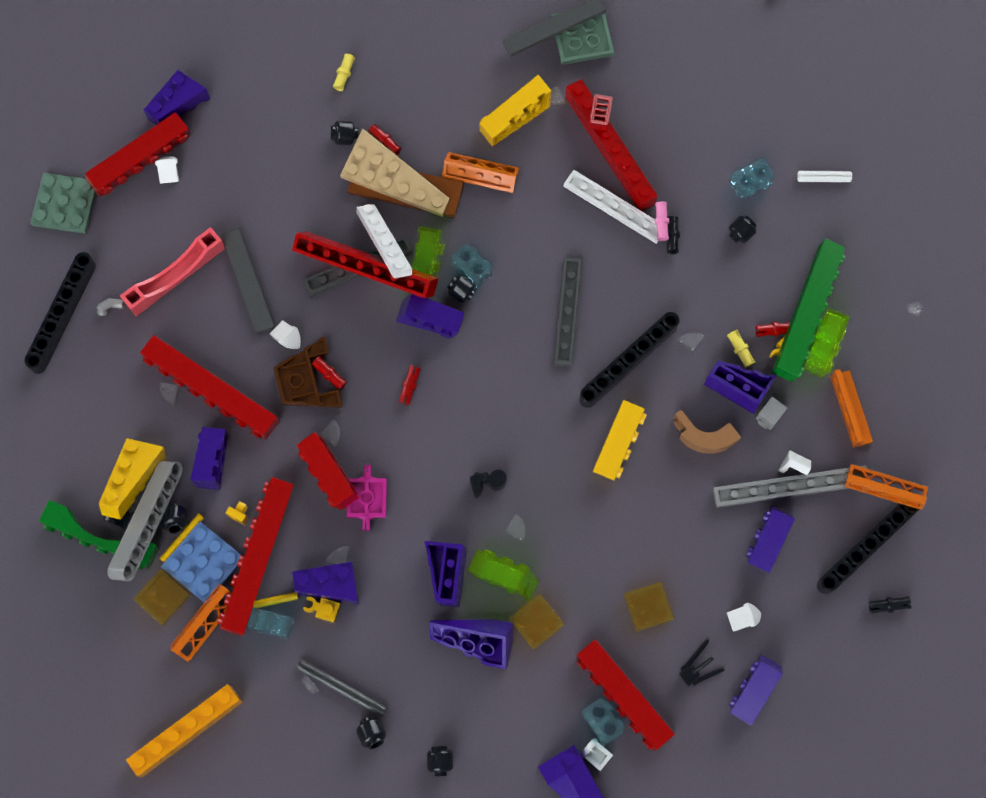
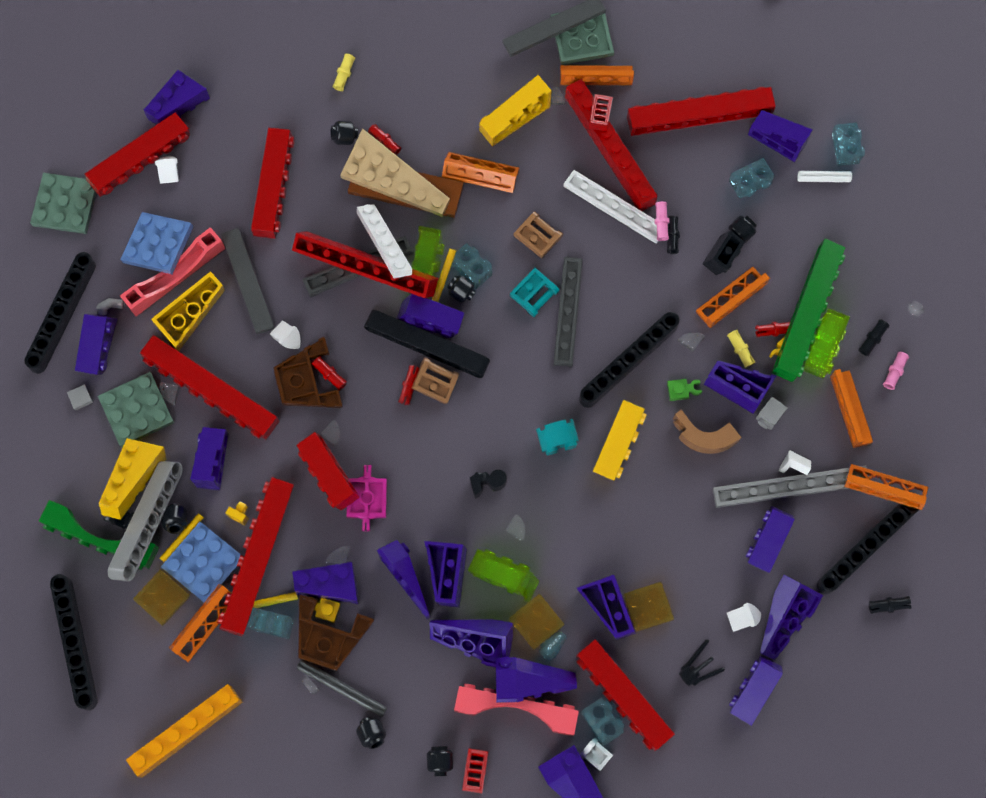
none -> black beam [50,574,98,711]
none -> light grey tile [67,384,93,411]
none -> dark purple wedge [75,314,118,375]
none -> sand green plate [98,372,174,448]
none -> medium blue plate [120,212,194,274]
none -> yellow wedge [151,271,225,351]
none -> red brick [251,127,295,239]
none -> reddish brown wing [298,594,374,671]
none -> black beam [364,310,490,378]
none -> dark purple wedge [377,540,430,619]
none -> medium nougat plate [411,357,459,404]
none -> yellow bar [432,248,456,302]
none -> coral arch [454,684,579,736]
none -> red slope [462,748,489,794]
none -> dark purple wedge [496,657,577,703]
none -> teal plate [510,268,560,317]
none -> medium nougat plate [514,211,563,258]
none -> teal brick [536,419,580,456]
none -> clear light blue cone [539,631,567,661]
none -> orange fence [560,65,634,86]
none -> dark purple wedge [577,575,636,640]
none -> red brick [627,87,776,136]
none -> bright green plate [667,379,702,401]
none -> orange fence [696,267,770,328]
none -> black brick [703,231,745,275]
none -> dark purple wedge [748,110,813,162]
none -> dark purple wedge [760,575,823,660]
none -> clear light blue brick [832,123,865,166]
none -> black pin [858,319,890,356]
none -> bright pink pin [883,352,909,390]

